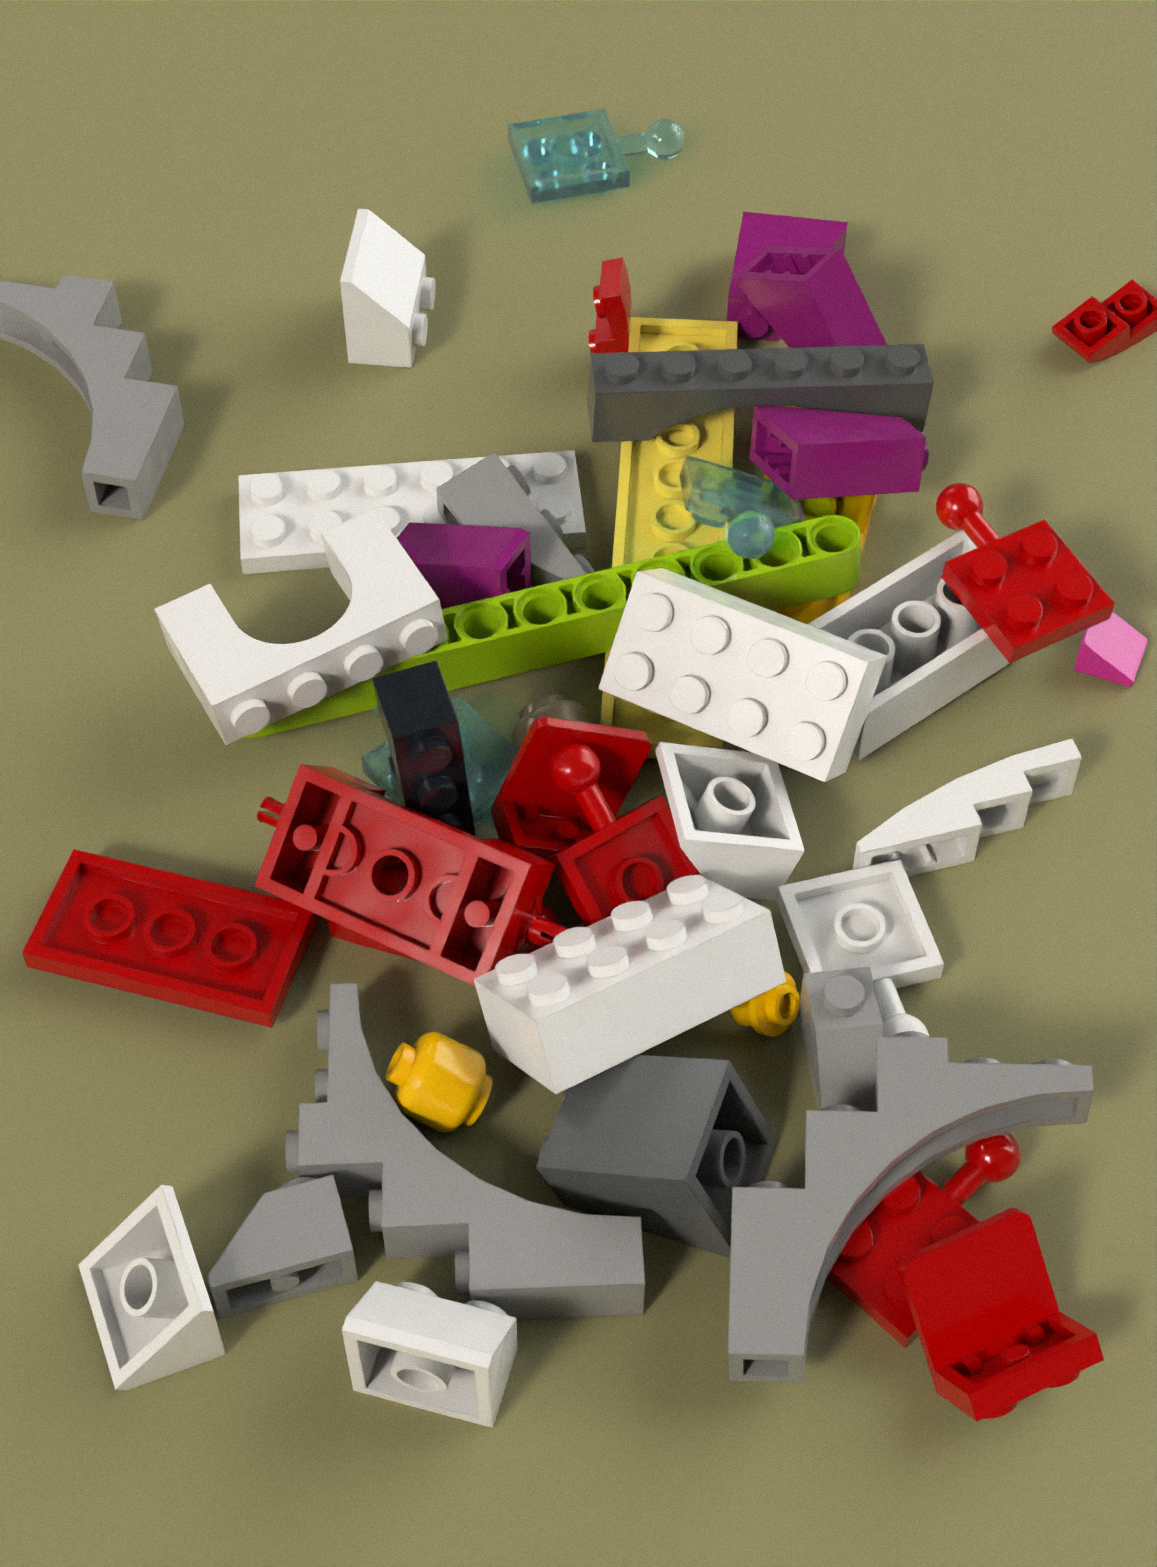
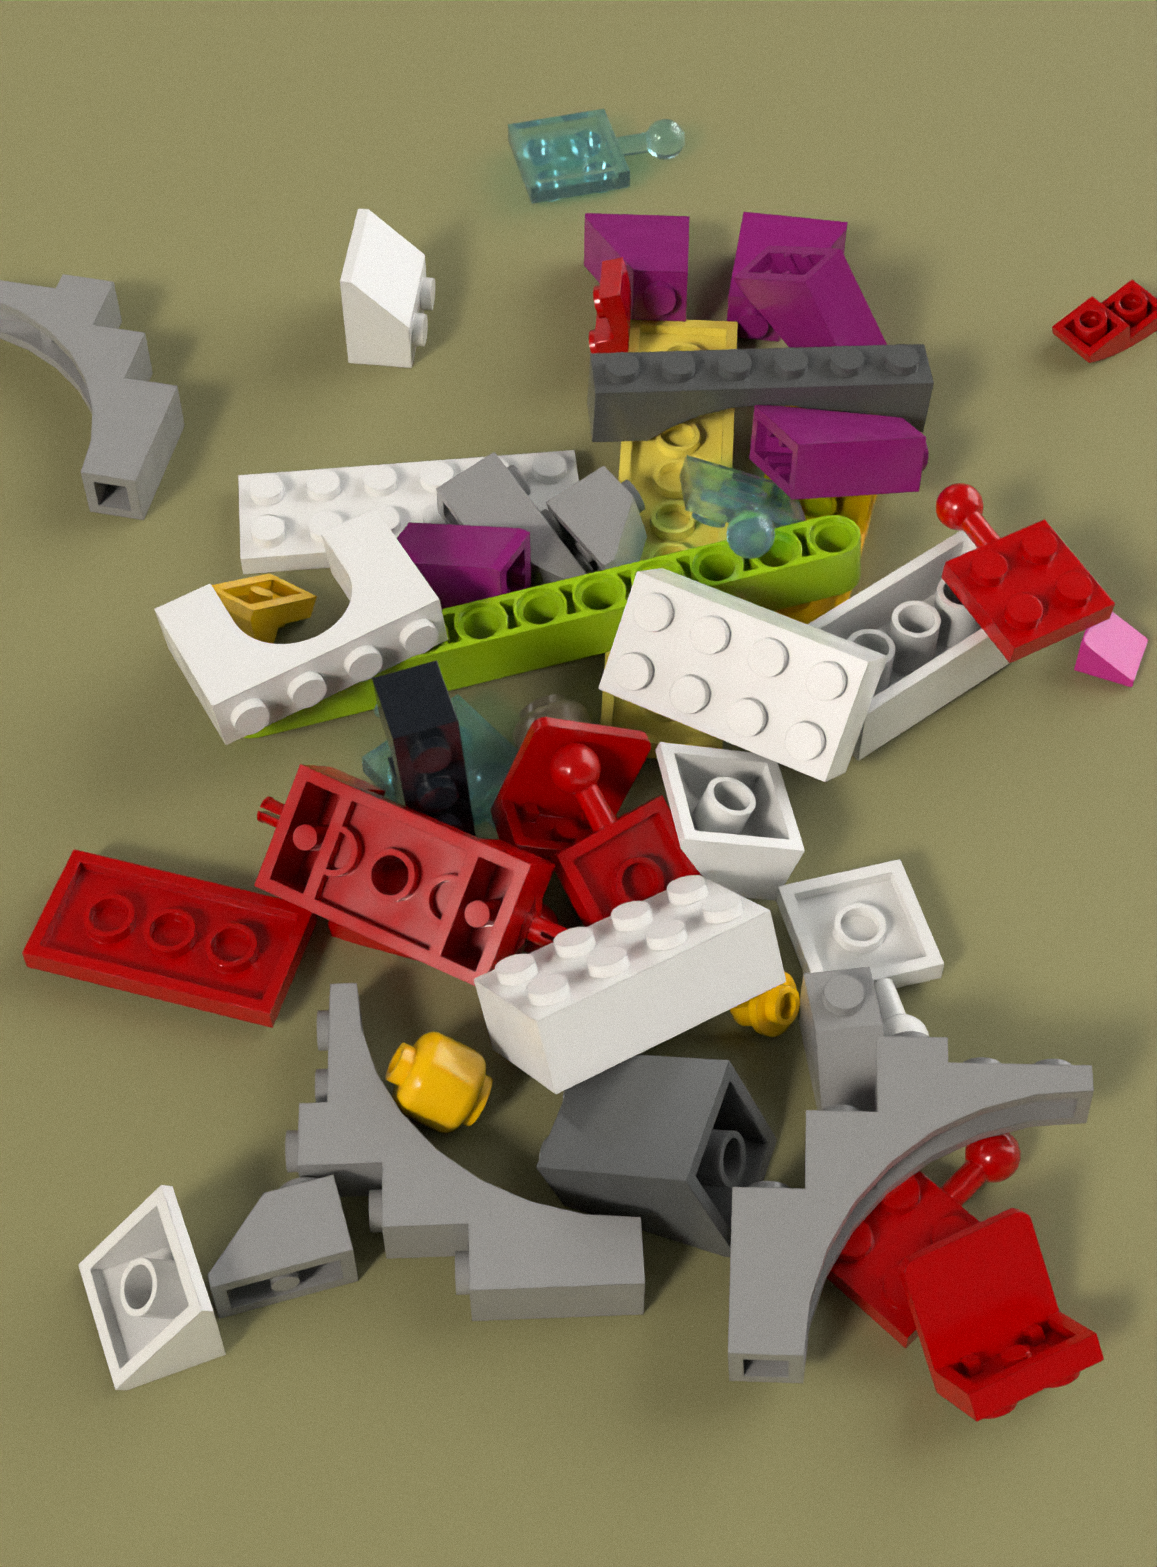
white slope [342,1281,518,1428] -> none
white slope [852,739,1082,877] -> none
none -> yellow slope [212,573,317,644]
none -> light grey slope [546,466,647,572]
none -> magenta slope [584,213,690,322]

